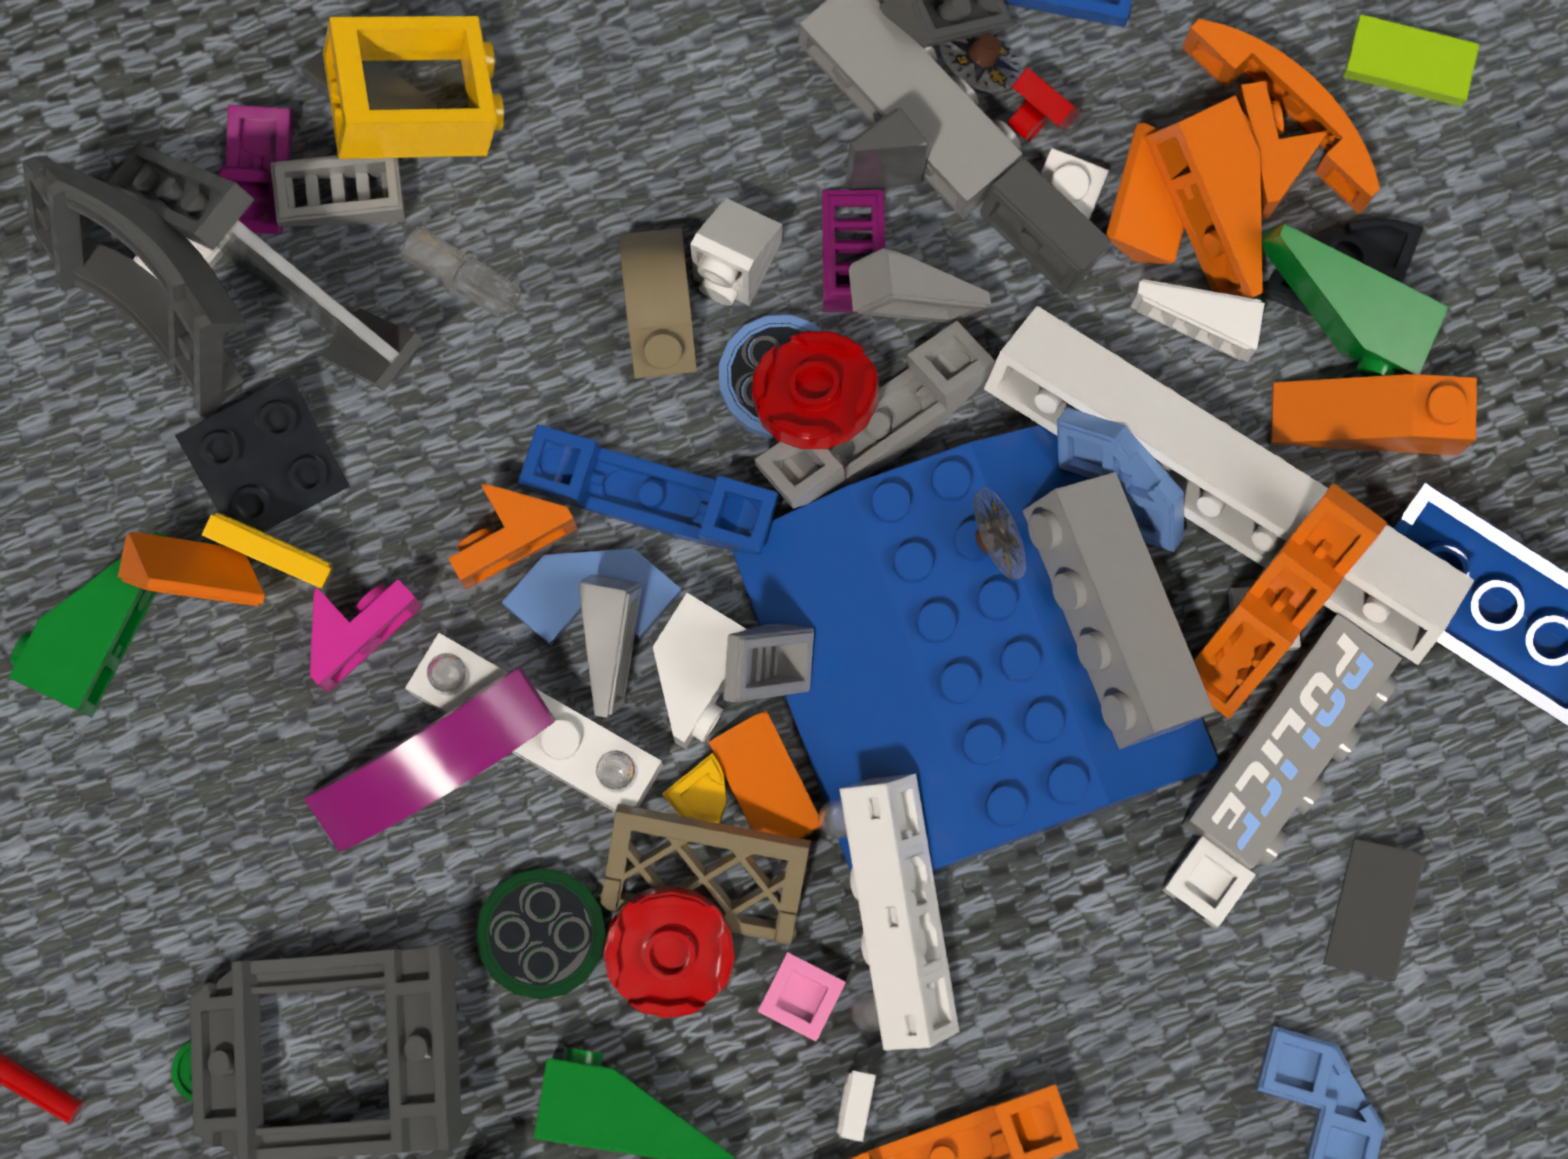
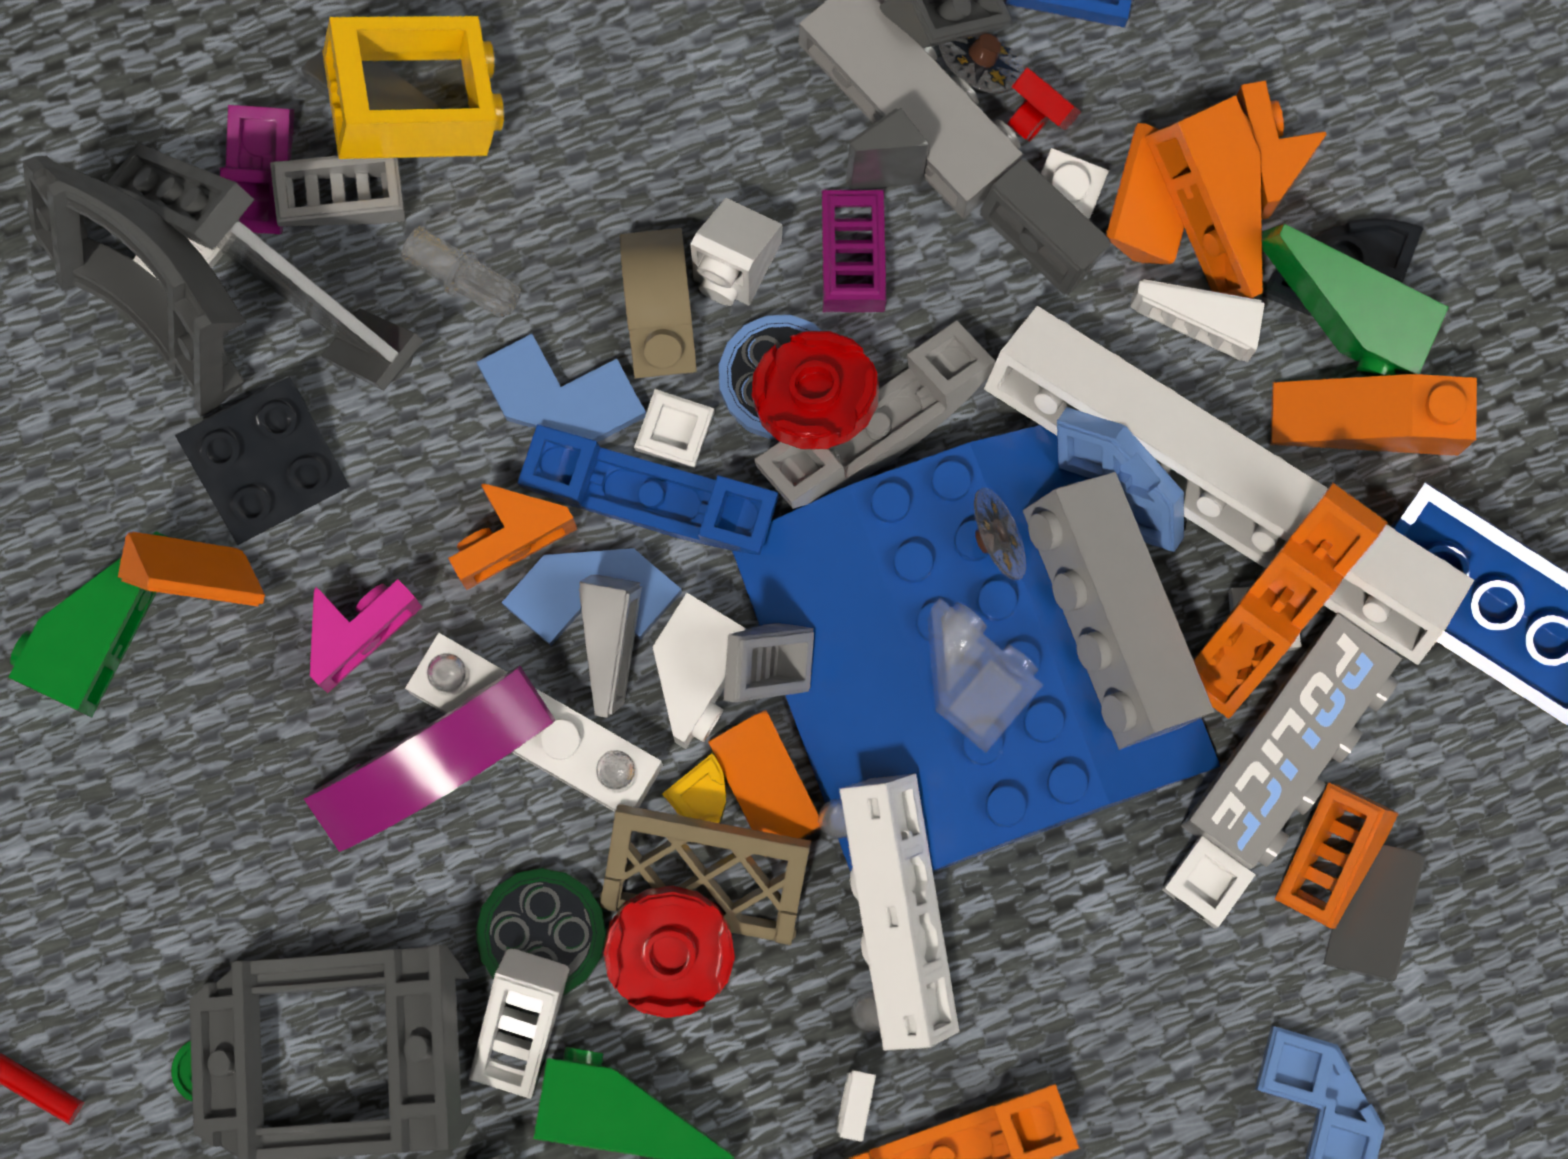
yellow tile [202,513,334,589] -> none
bright pink plate [758,952,846,1042] -> none
light grey slope [849,248,991,323] -> none
orange slope [1182,19,1380,214] -> none
lime tile [1343,14,1480,107] -> none
none -> white slope [469,949,569,1099]
none -> medium blue tile [476,334,646,442]
none -> white tile [634,389,715,470]
none -> clear slope [928,599,1043,753]
none -> orange slope [1274,782,1399,929]

